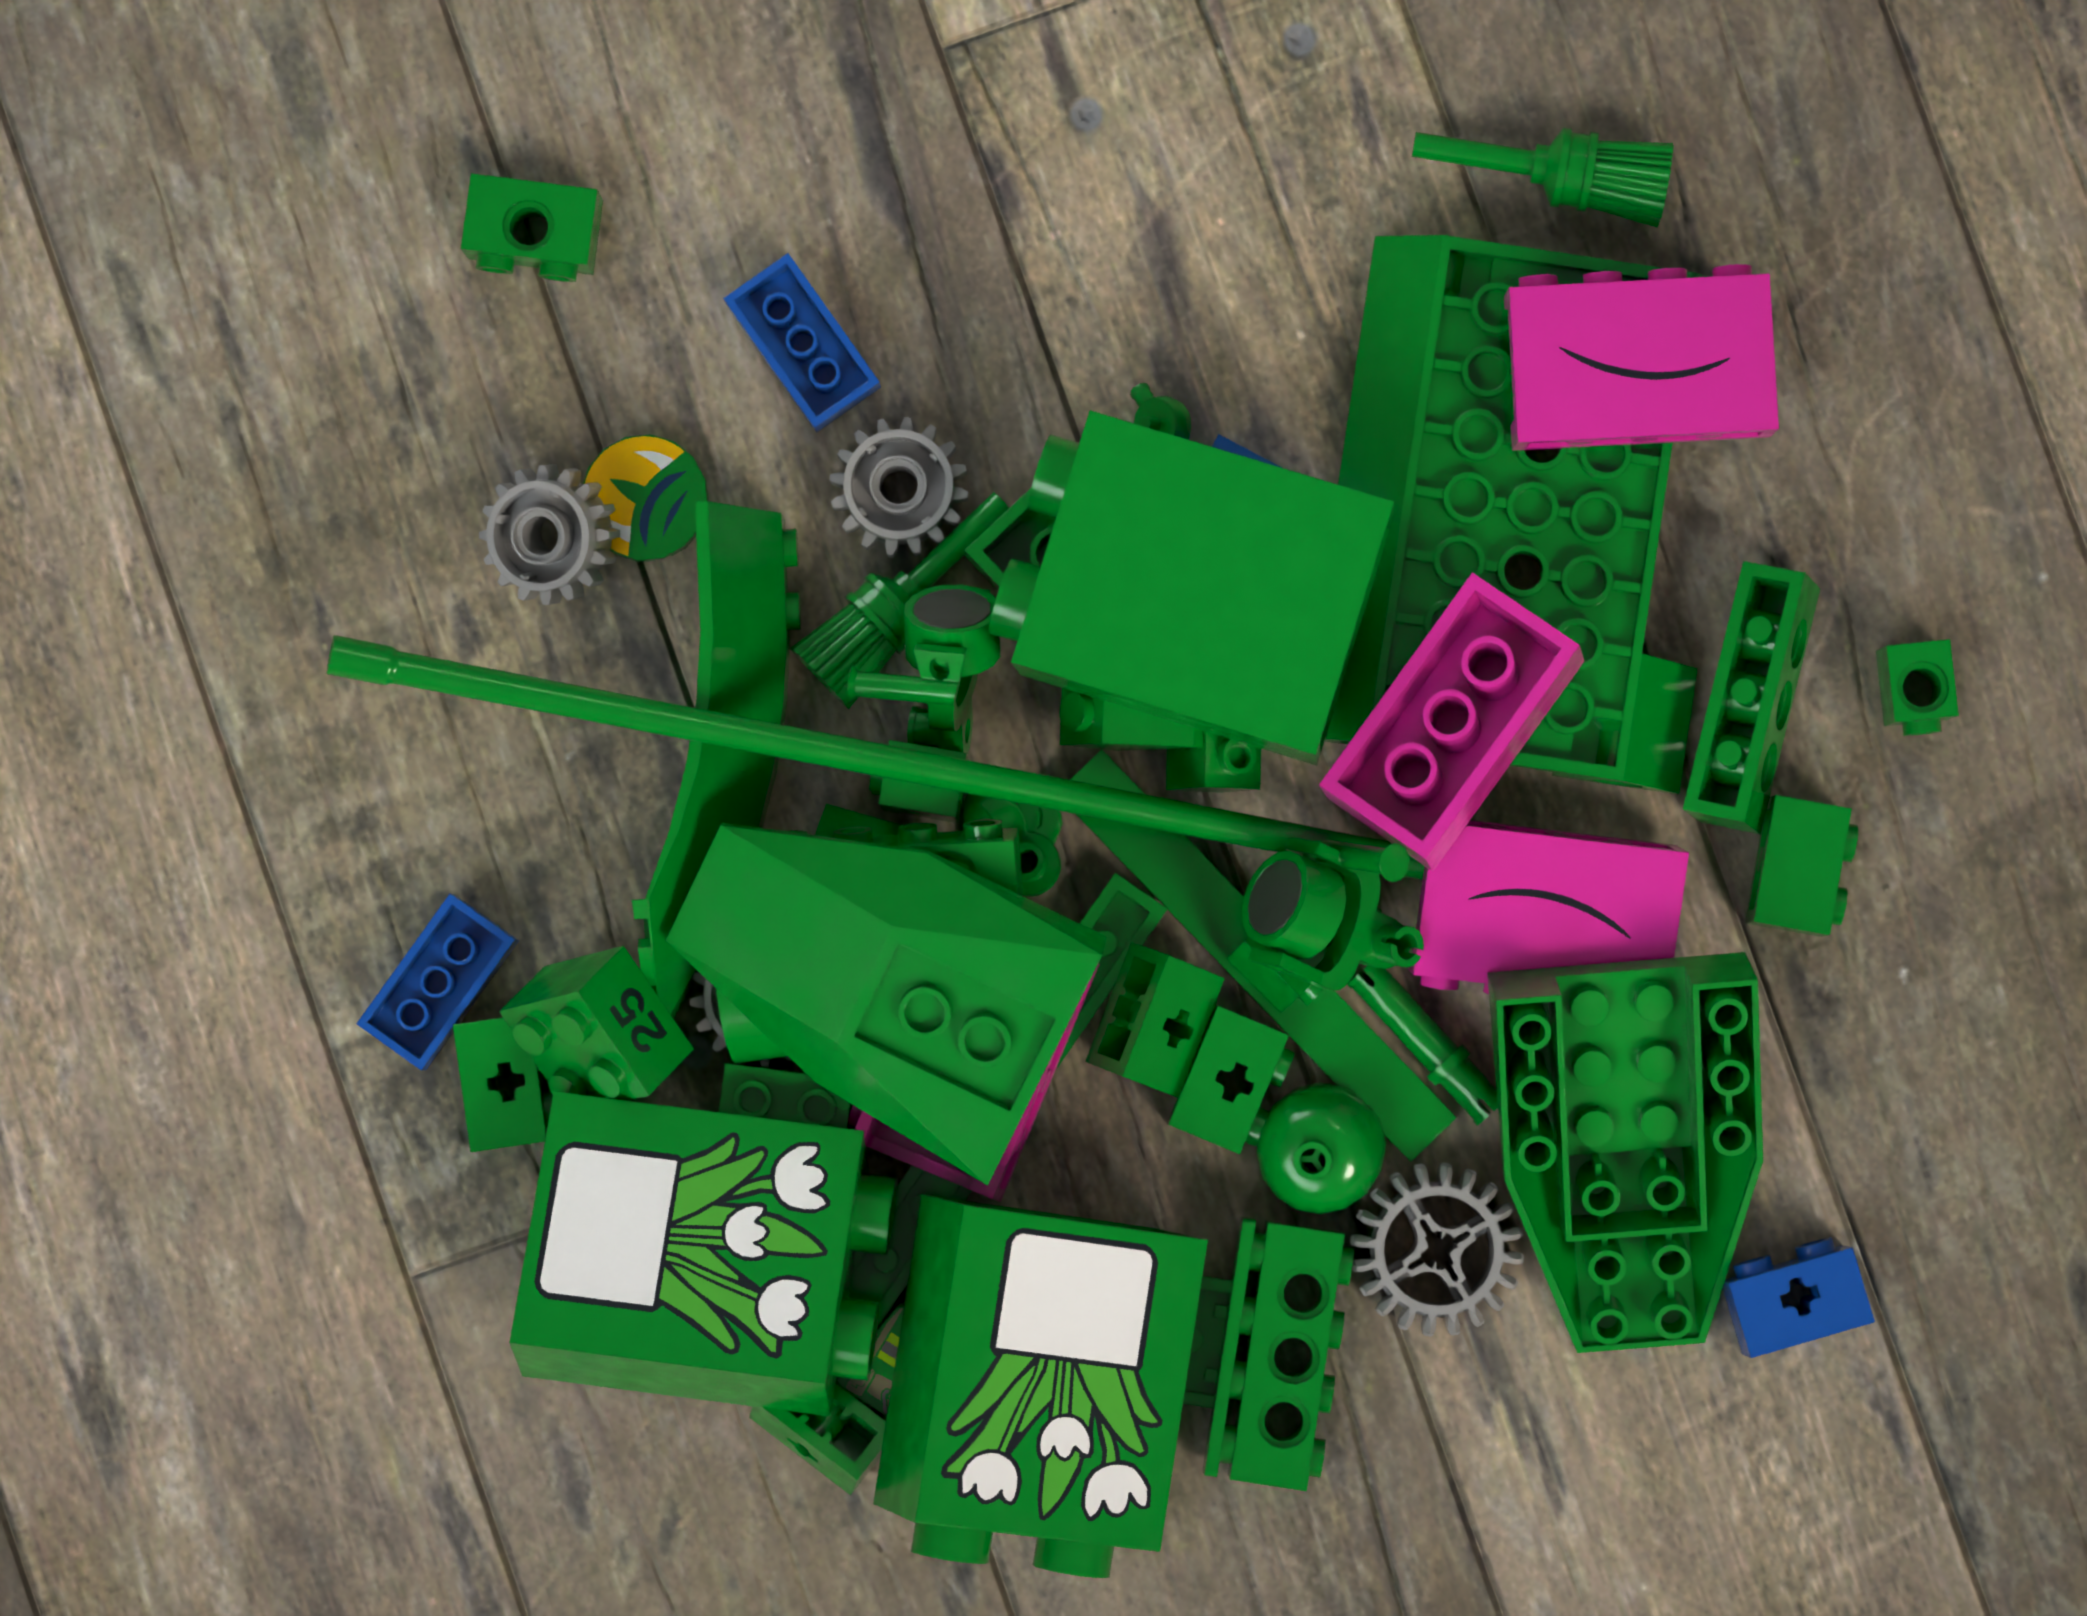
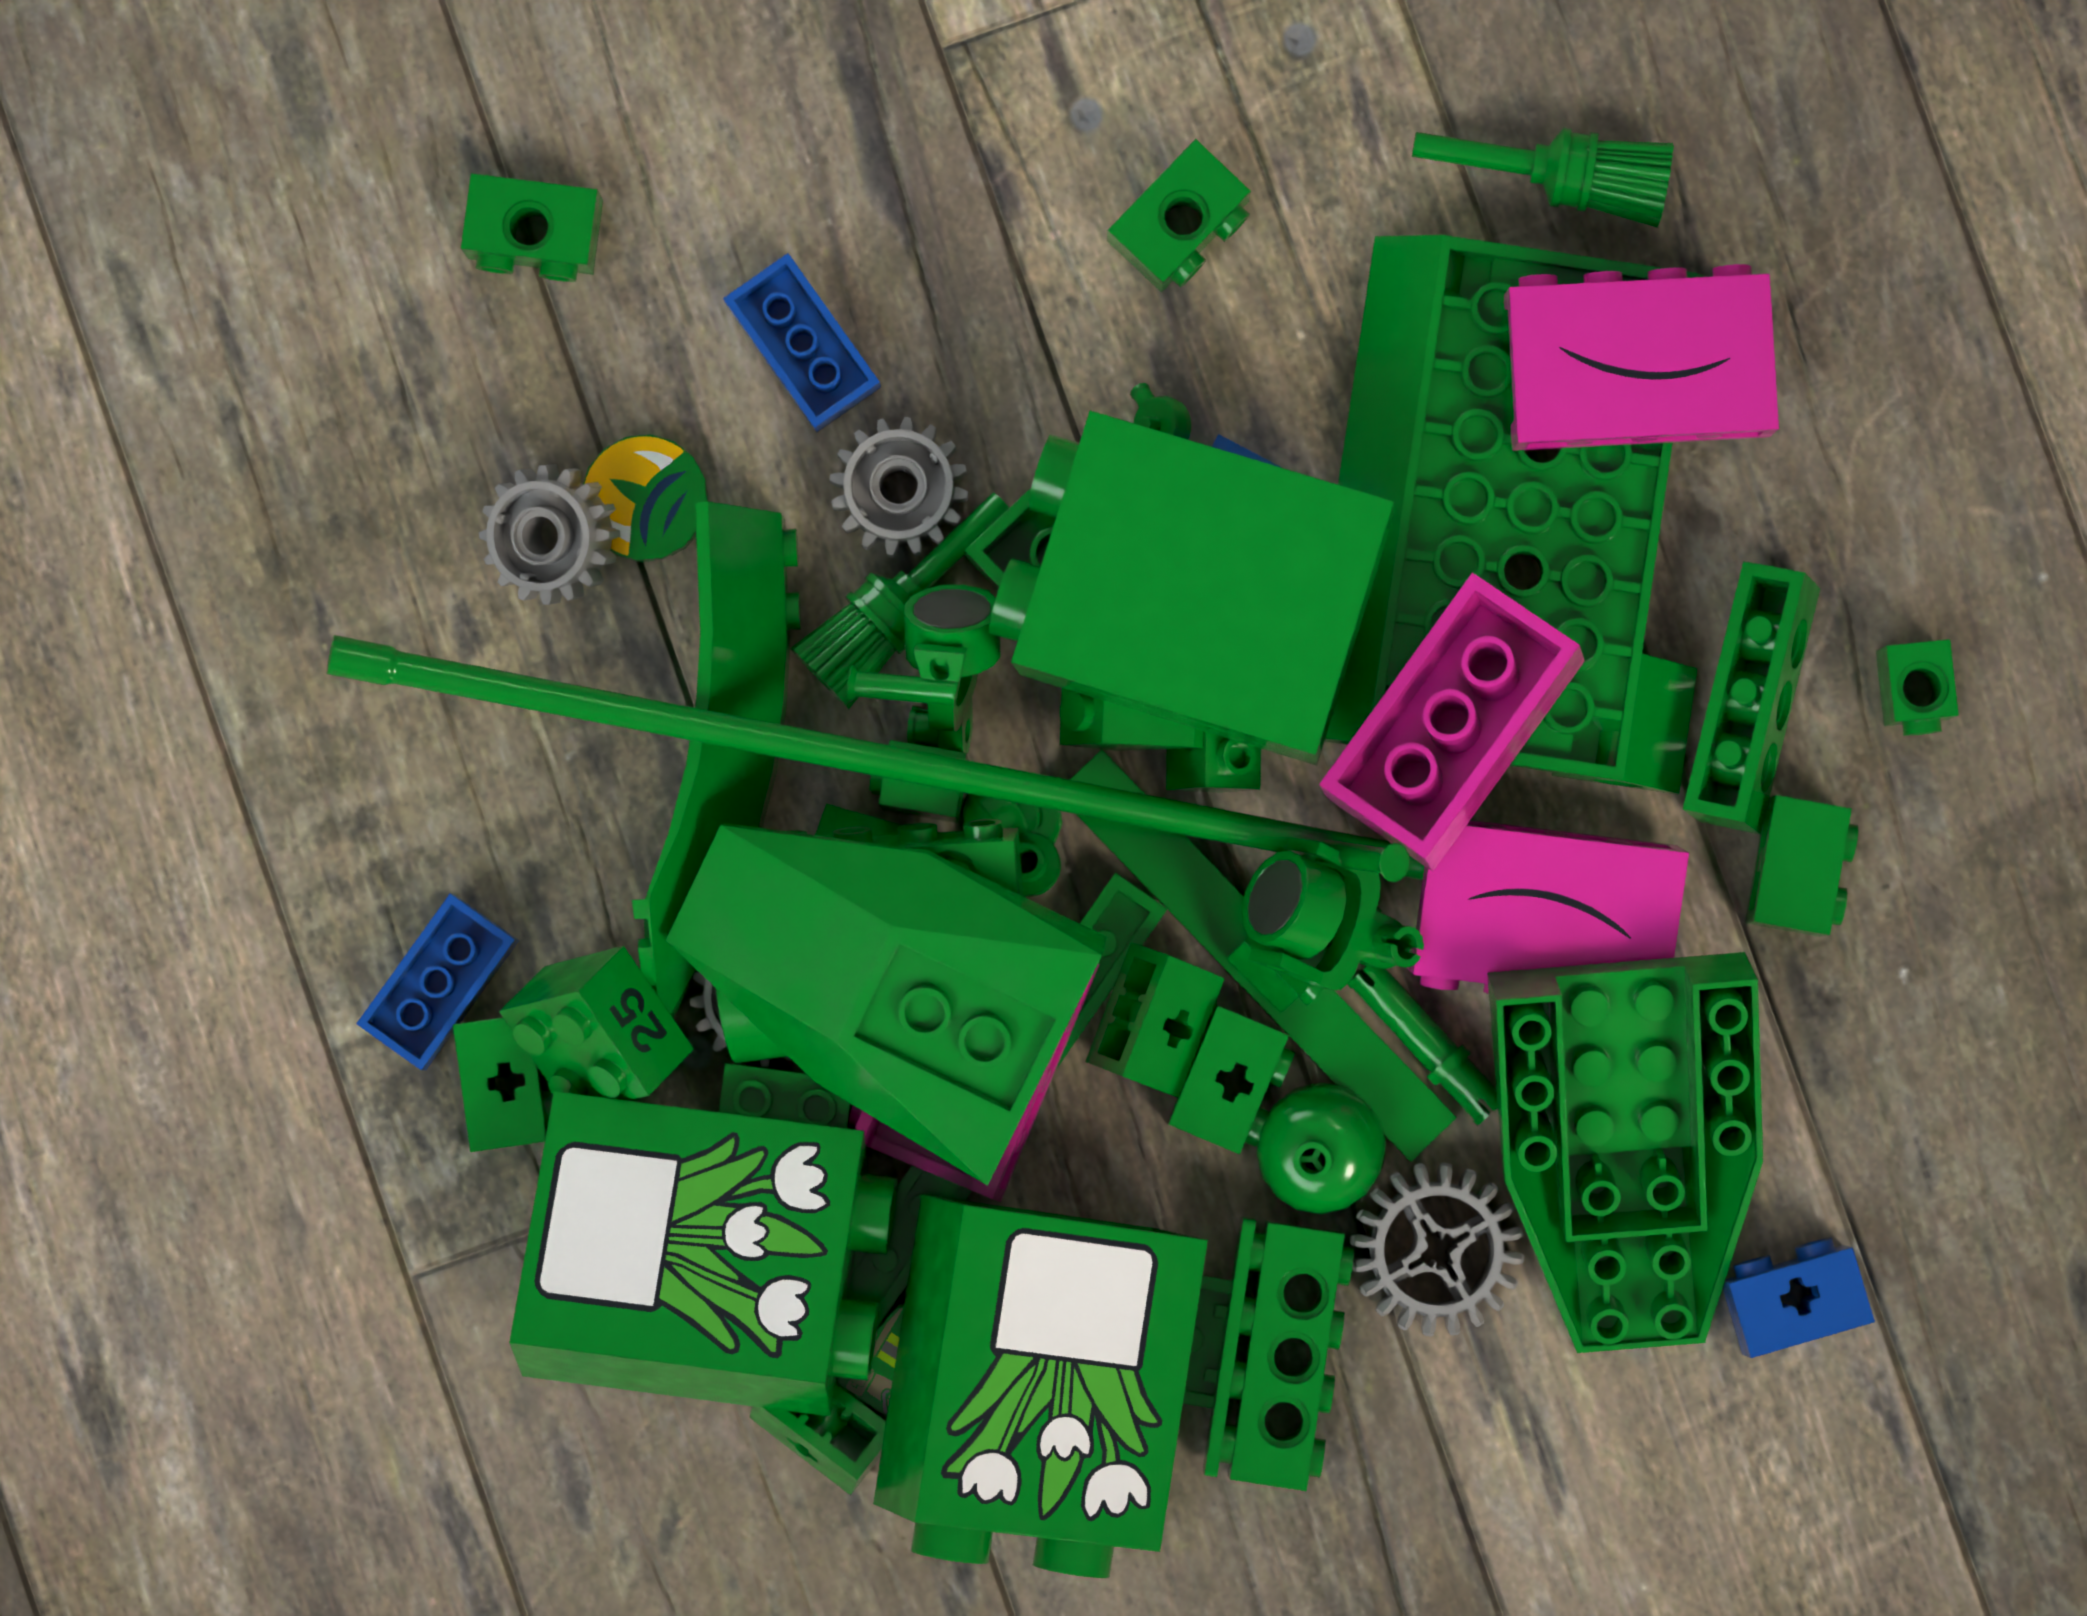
none -> green brick [1107,138,1251,293]

